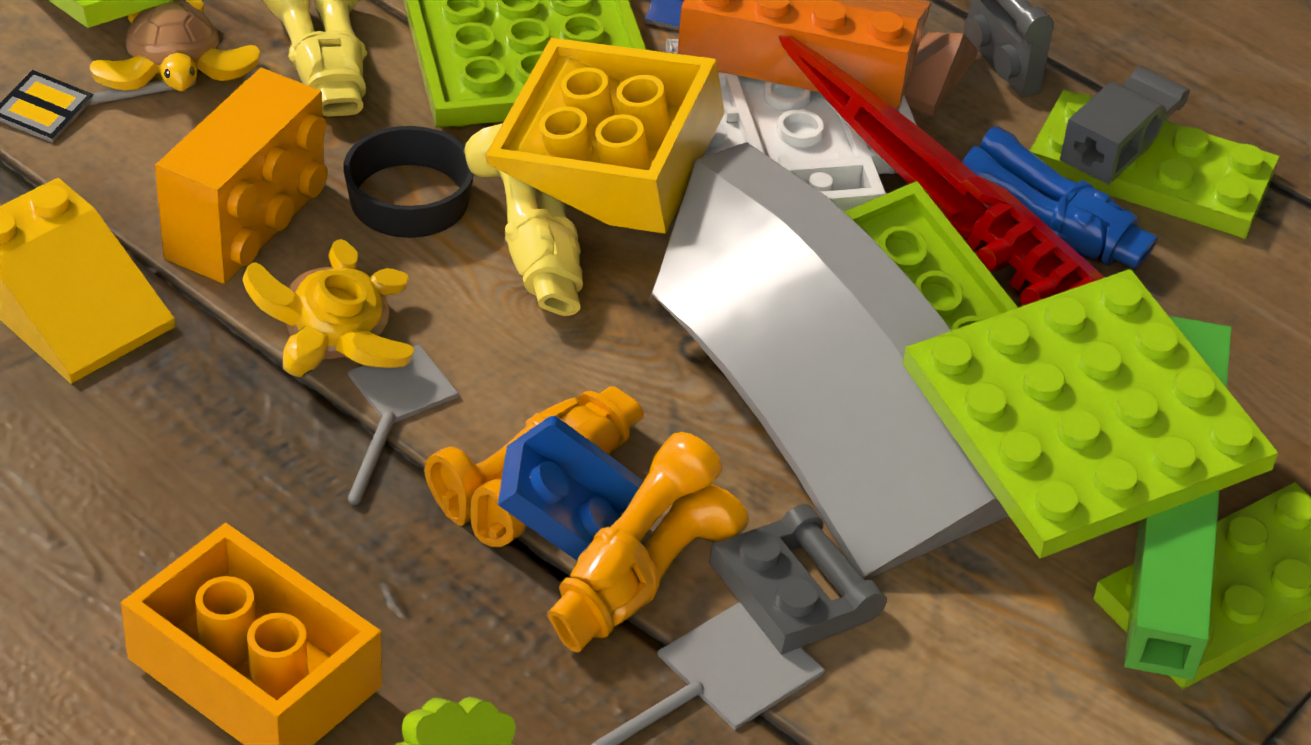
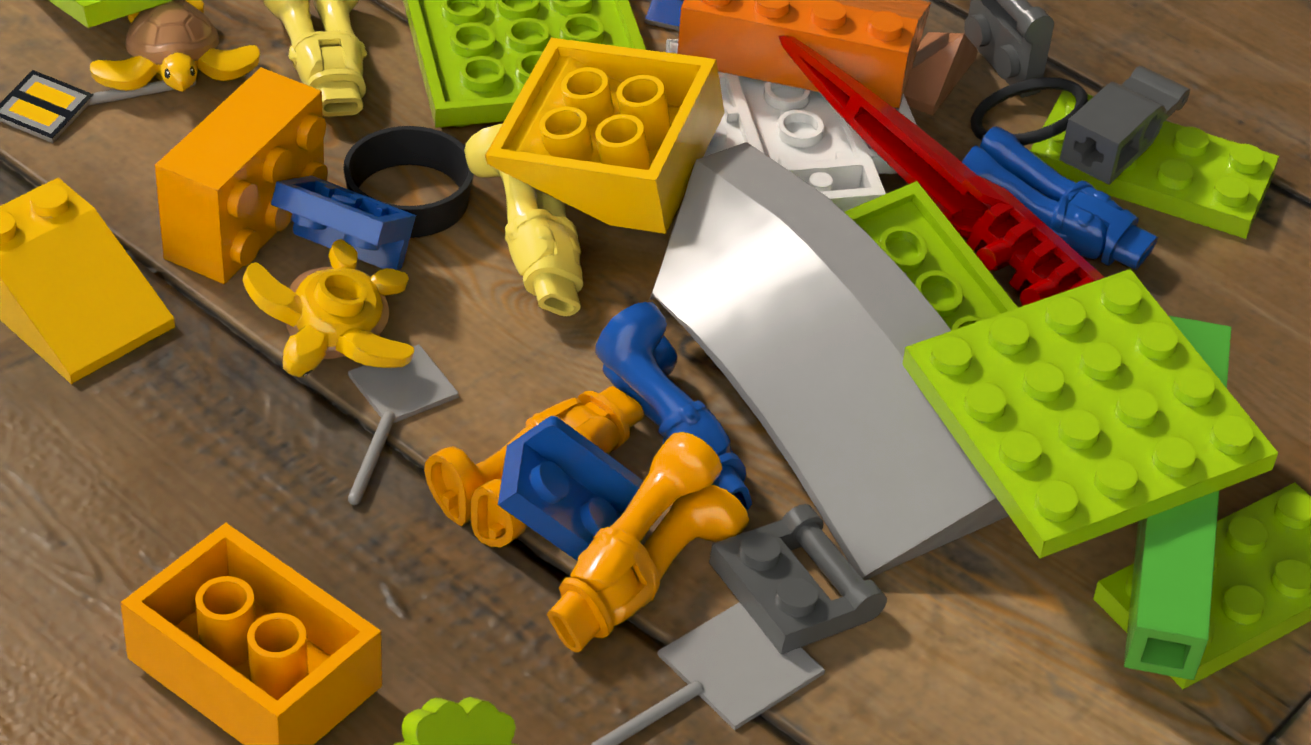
none -> blue bracket [271,175,416,271]
none -> blue piece [595,302,752,511]
none -> black tyre [971,77,1088,146]

